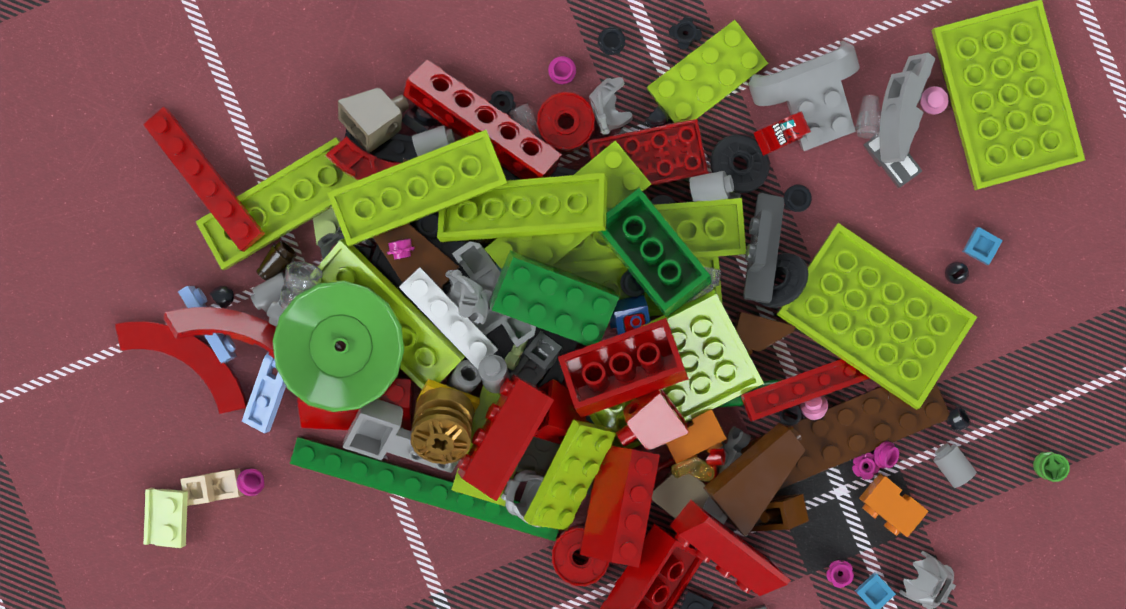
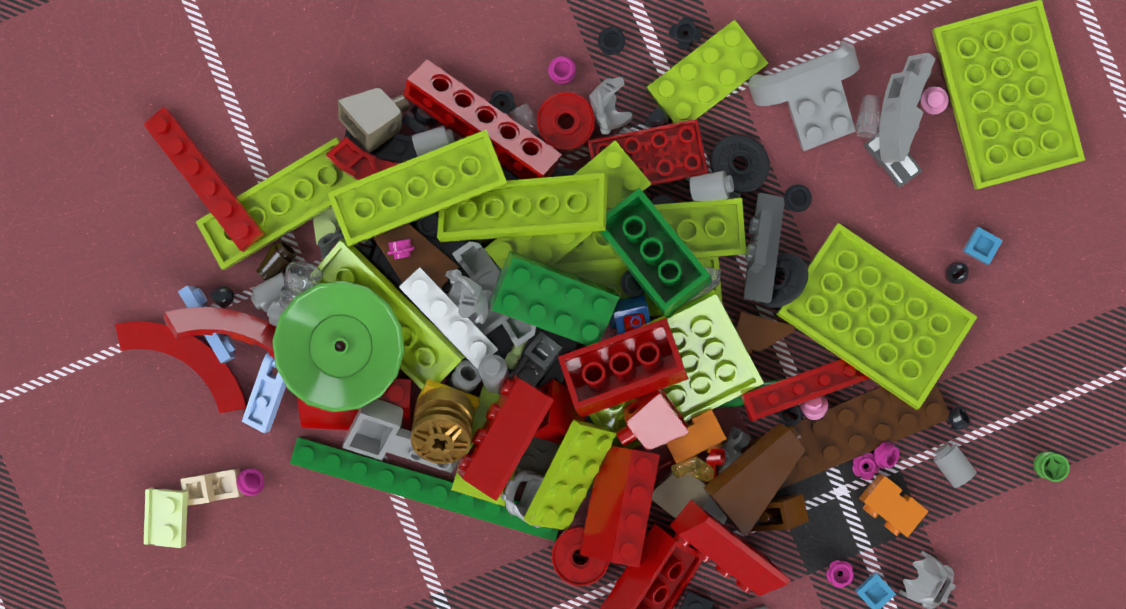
red leg [753,111,811,156] -> none

